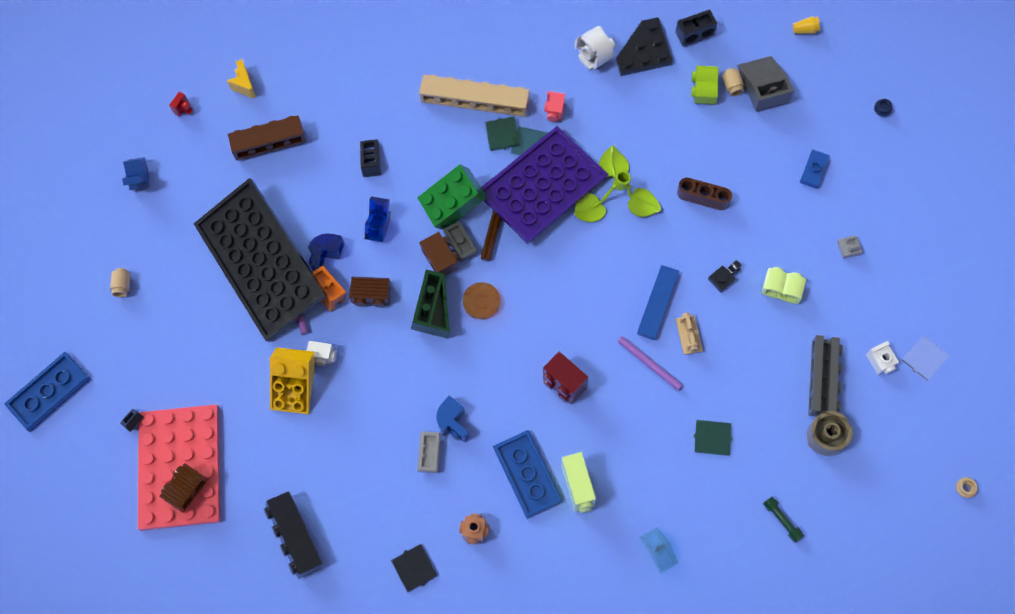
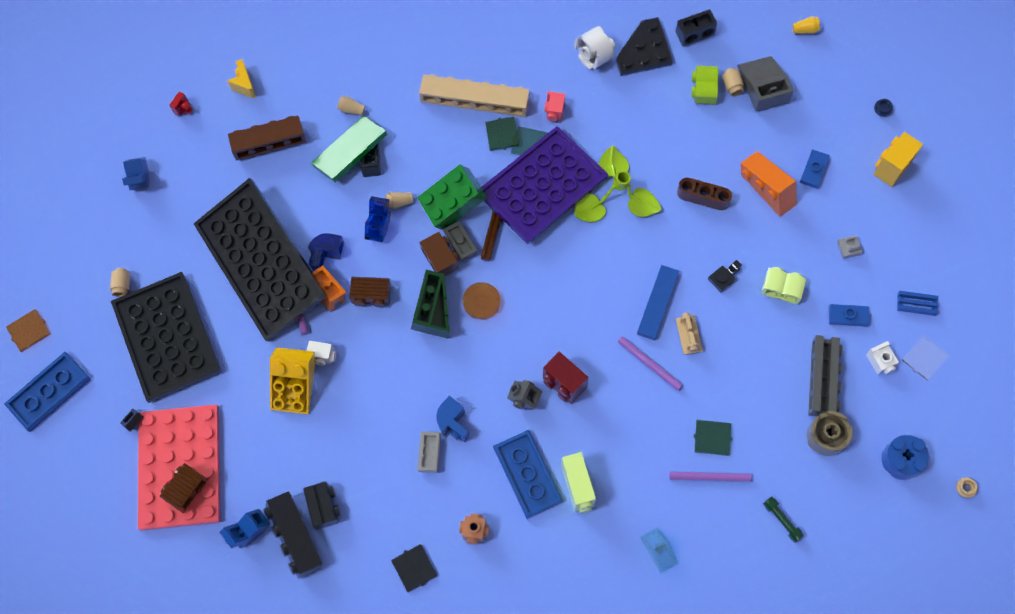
none -> clear orange piece [6,309,51,352]
none -> black plate [111,272,222,403]
none -> blue brick [219,509,271,549]
none -> black brick [303,481,341,530]
none -> tile [311,116,388,182]
none -> tan cone [337,95,365,116]
none -> tan cone [385,192,413,210]
none -> dark grey brick [507,380,543,410]
none -> medium lavender bar [669,472,751,482]
none -> orange wedge [740,151,797,217]
none -> blue plate [828,304,869,327]
none -> yellow brick [873,132,923,187]
none -> blue brick [881,435,929,480]
none -> blue tile [897,291,938,316]

